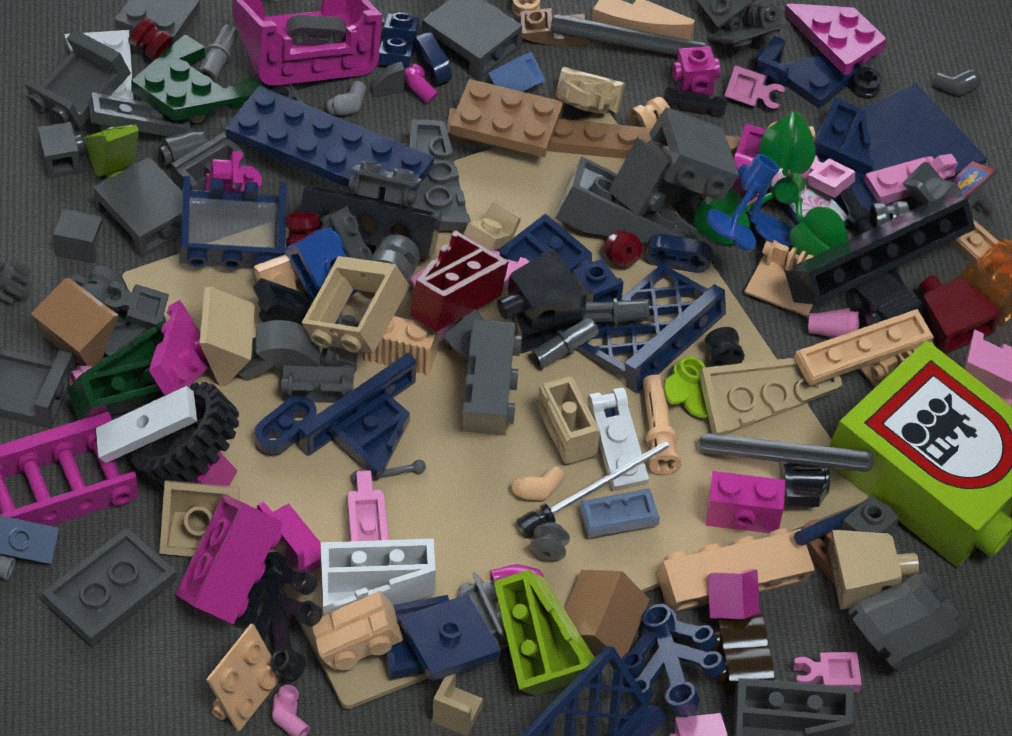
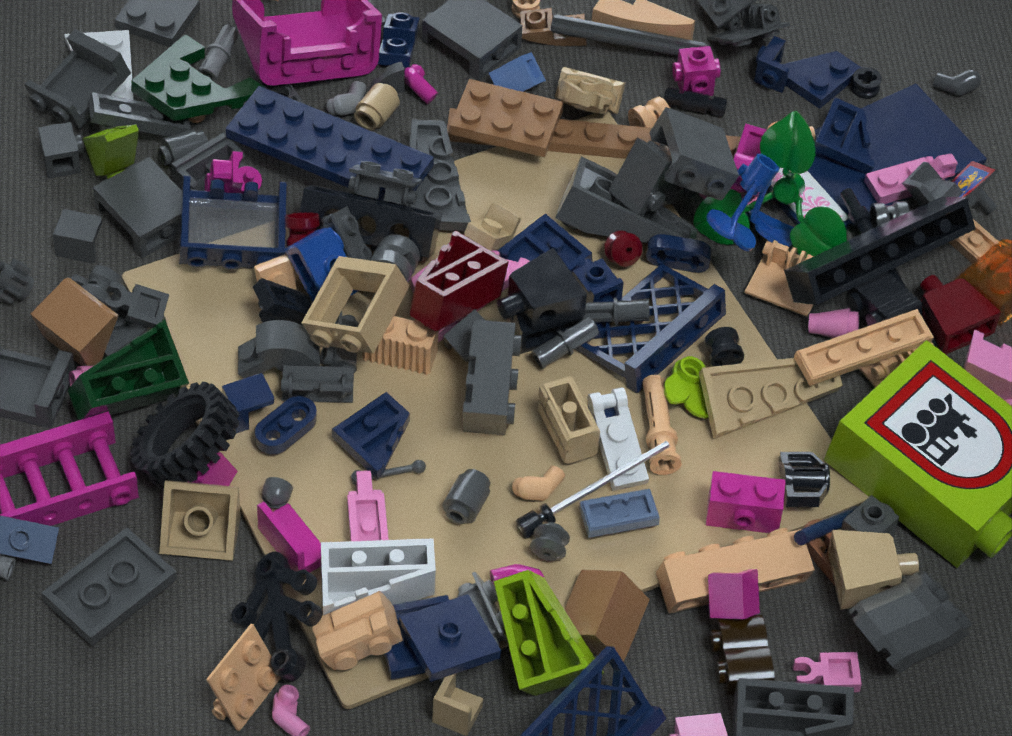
white tile [96,386,197,463] -> none
dark red wheel [128,17,174,61] -> none
dark pink wing [149,300,210,396] -> none
dark pink slope [175,494,283,625] -> none
tan slope [199,287,255,386] -> none
dark grey beam [286,15,346,46] -> none
dark blue tile [299,353,416,456] -> none
dark blue beam [413,31,452,85] -> none
dark blue plant [622,604,725,717] -> none
dark grey axle [699,433,873,472] -> none
bright pink plate [725,65,786,109] -> none
wing [784,4,886,75] -> none
bright pink plate [799,155,855,198] -> none
none -> dark blue panel [222,373,274,434]
none -> dark grey hinge [262,477,293,509]
none -> tan brick [354,83,400,131]
none -> dark grey brick [442,469,491,524]

